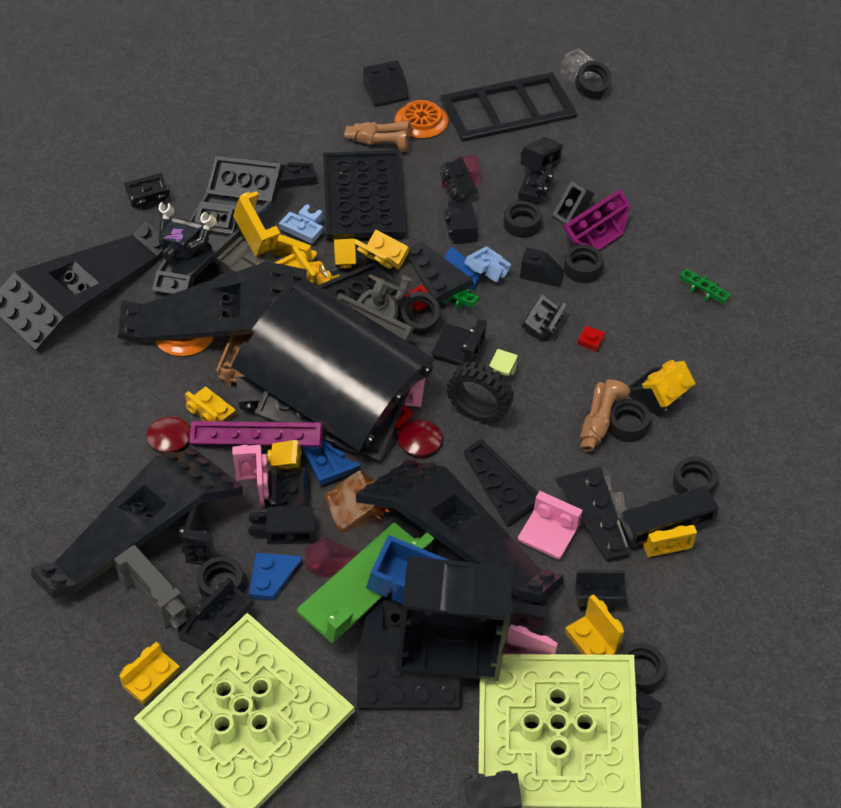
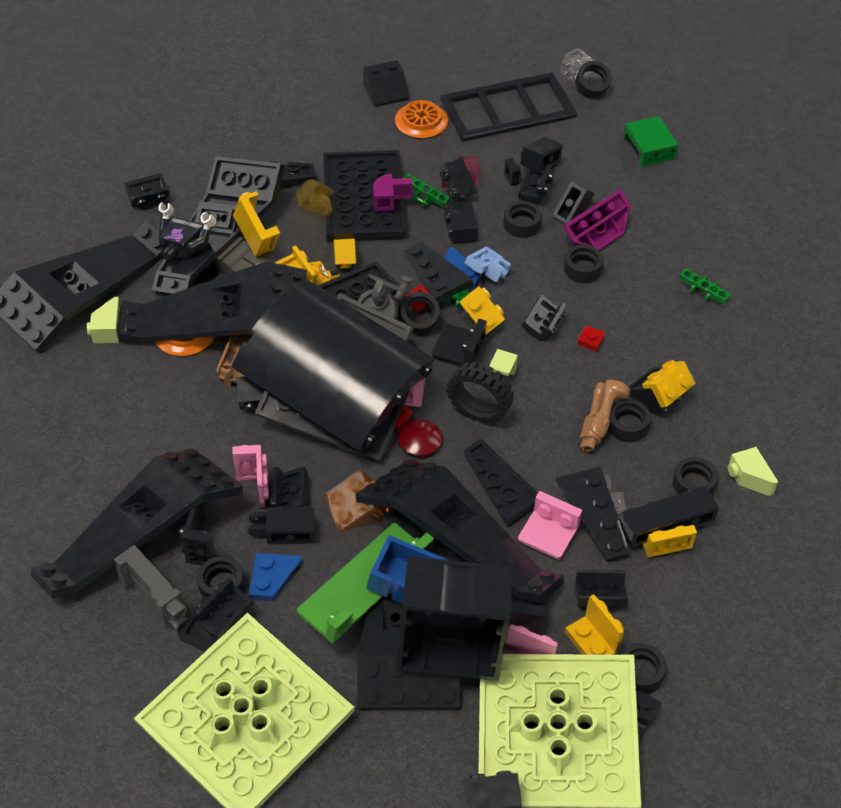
yellow bracket [119,642,181,706] -> none
dark red dish [146,416,191,454] -> none
yellow bracket [185,386,236,422] -> none
magenta plate [189,421,323,447] -> none
yellow slope [267,440,302,471] -> none
yellow bracket [272,234,317,263] -> none
light blue plate [279,205,323,244] -> none
blue wing [302,440,360,486] -> none
clear pink slope [305,537,359,577] -> none
medium nougat piece [344,121,412,153] -> none
yellow bracket [353,230,411,270] -> none
black slope [520,247,564,287] -> none
none -> yellowish green slope [87,297,121,344]
none -> clear yellow brick [296,179,333,216]
none -> magenta brick [373,174,413,211]
none -> green piece [403,174,451,208]
none -> yellow bracket [459,286,505,334]
none -> black plate [504,158,521,186]
none -> green panel [623,116,679,167]
none -> yellowish green slope [728,447,778,496]

